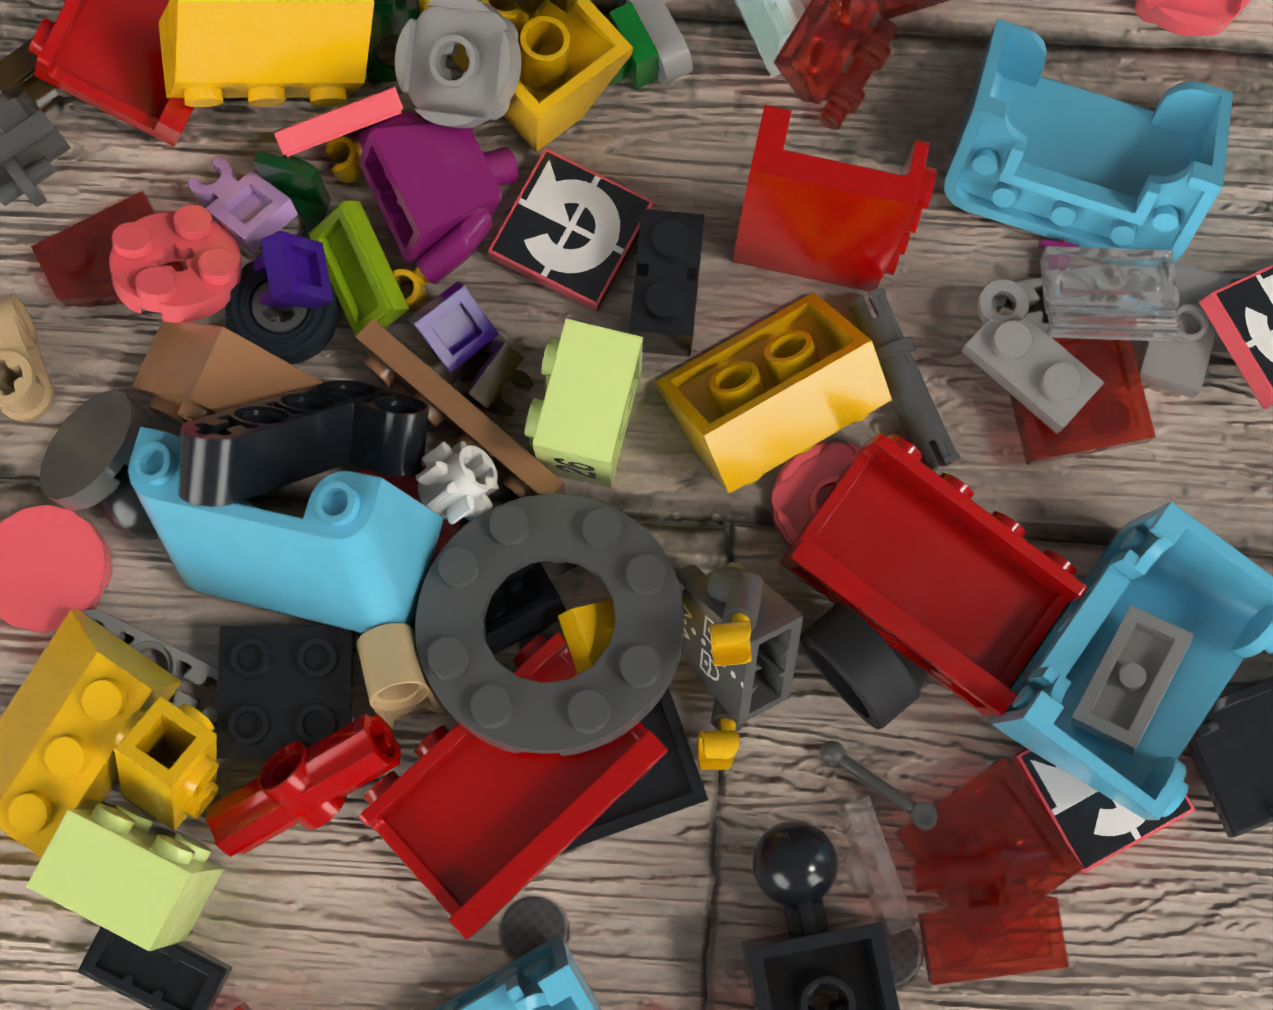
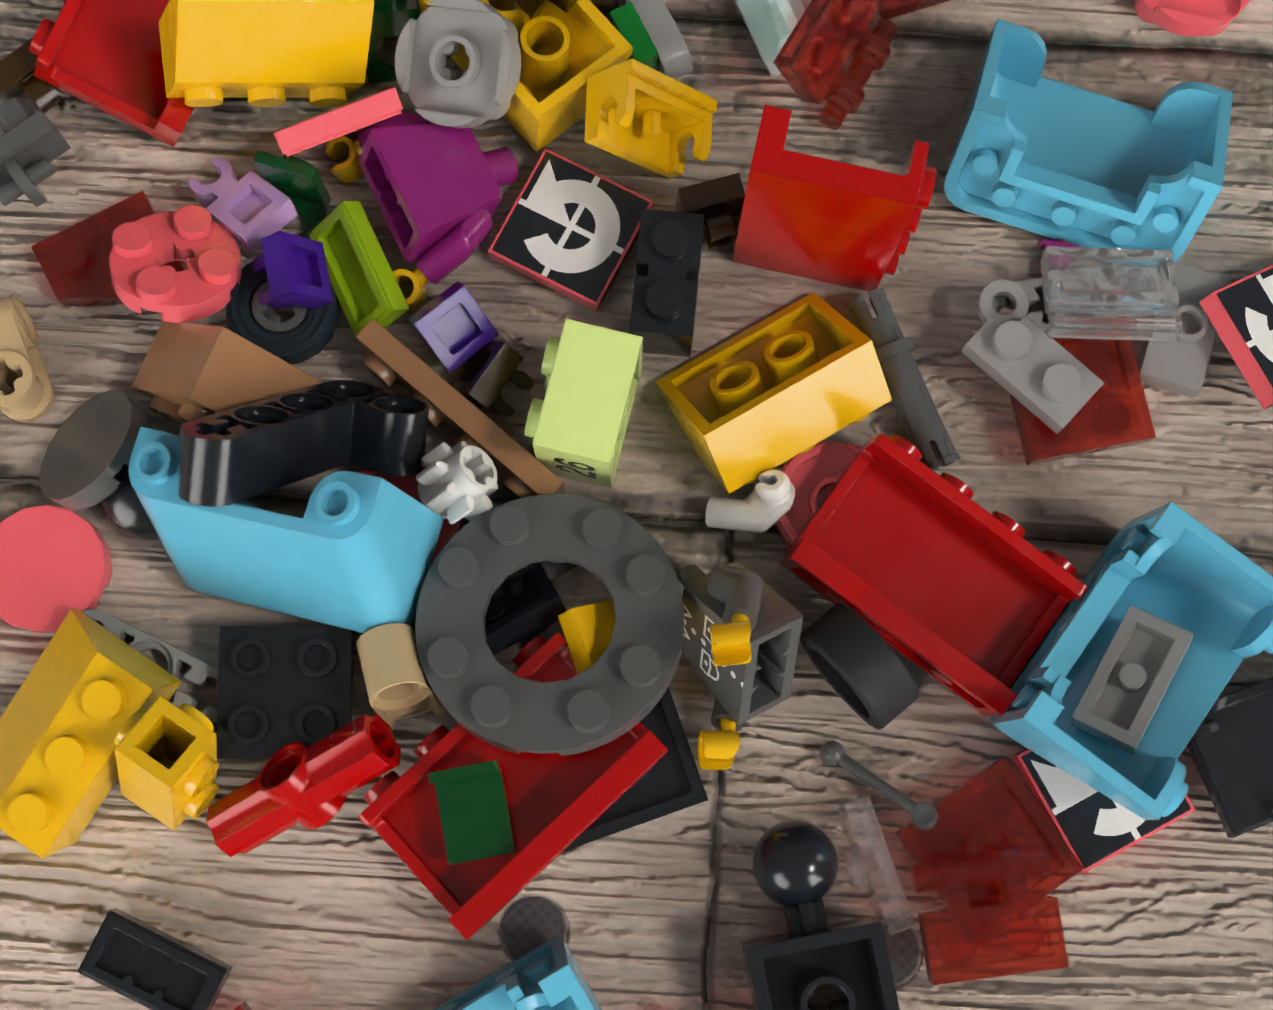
yellowish green brick [26,803,224,951] -> none
none -> dark green bracket [428,760,515,865]
none -> yellow hinge [584,59,717,179]
none -> dark brown tile [676,173,745,250]
none -> white arm [705,469,795,533]

